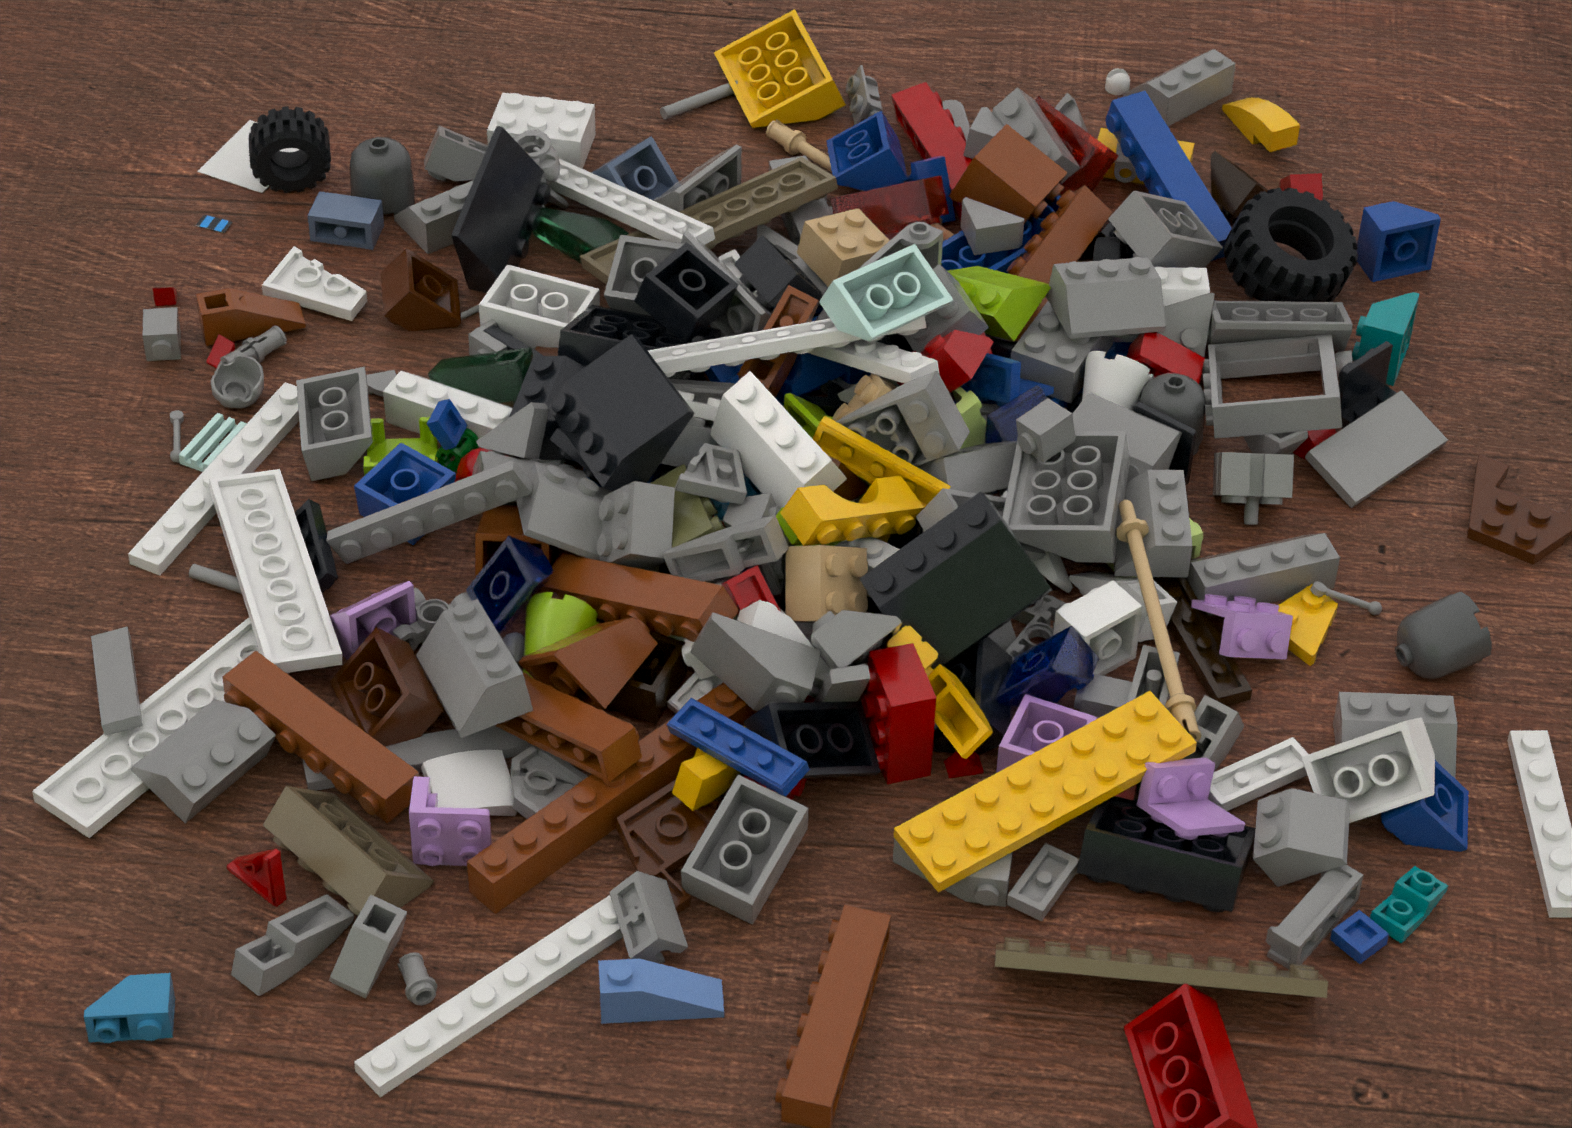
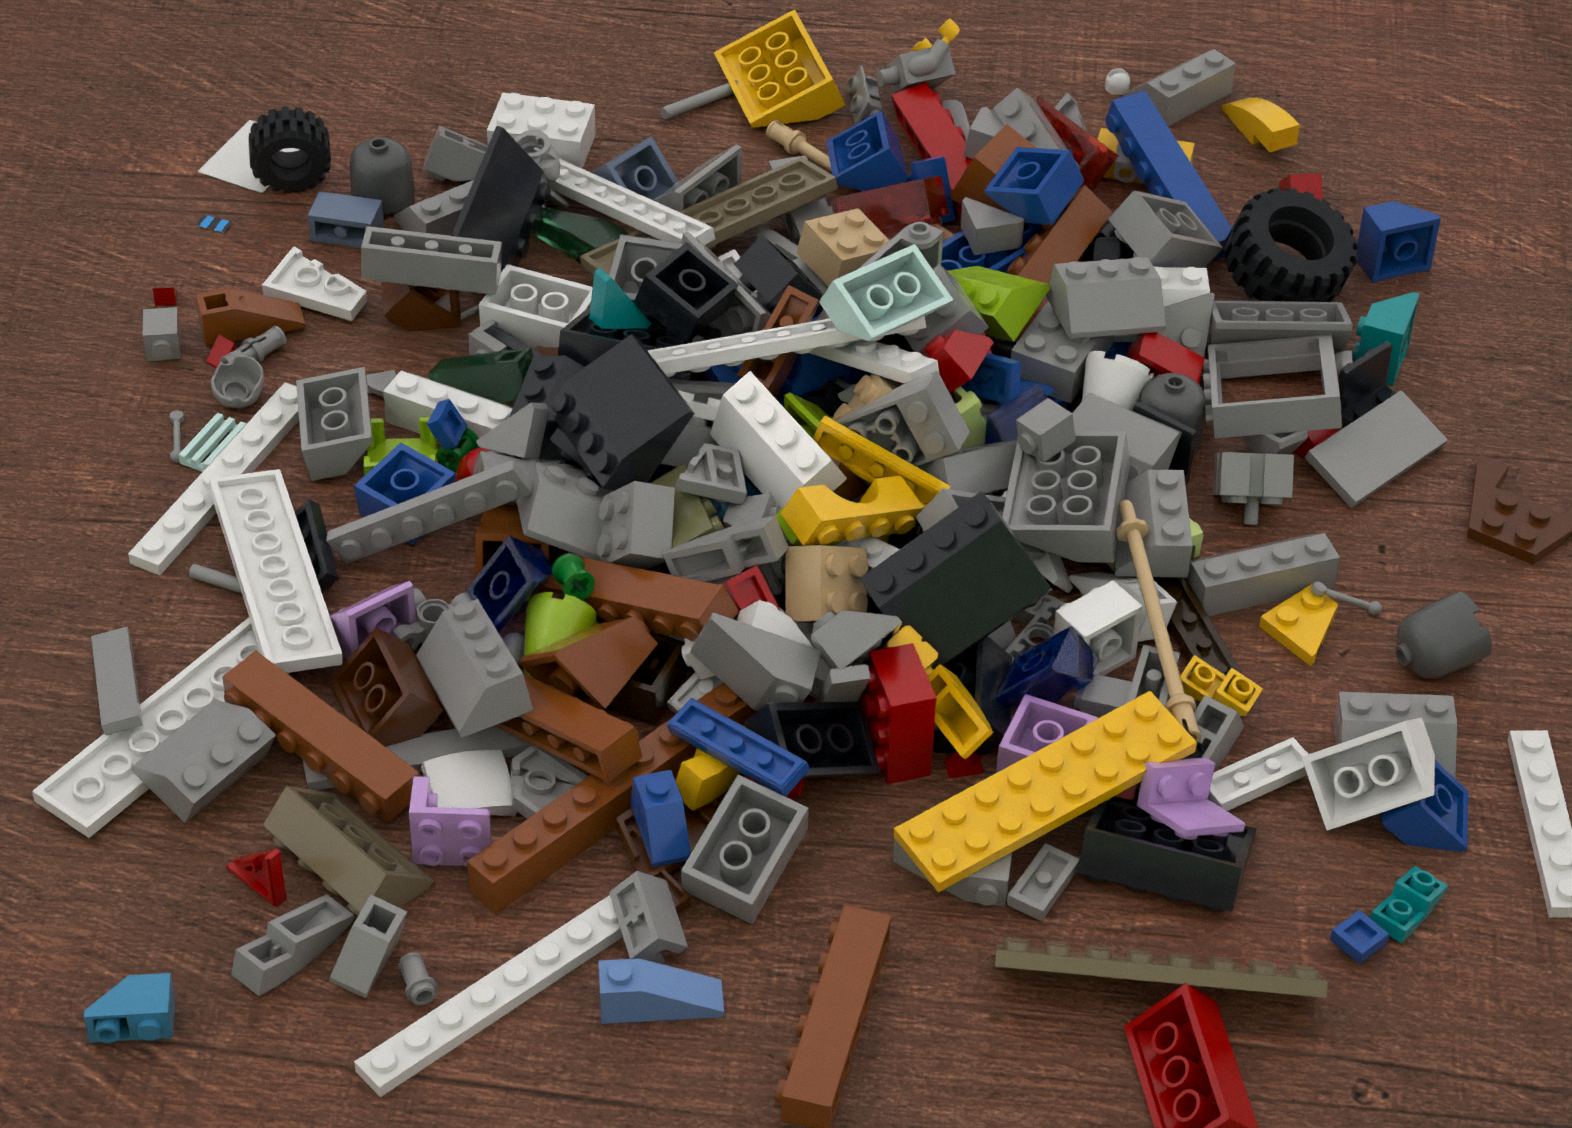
lavender bracket [1191,594,1293,659] -> none
dark brown slope [1211,150,1268,222] -> none
light grey slope [1253,788,1350,887] -> none
light grey container [1266,865,1363,969] -> none
none -> light grey brick [361,226,502,295]
none -> green bush [552,554,595,600]
none -> teal slope [589,267,652,329]
none -> blue slope [630,770,691,868]
none -> light grey torso [876,18,959,93]
none -> blue slope [984,147,1084,225]
none -> yellow slope [1180,655,1263,716]

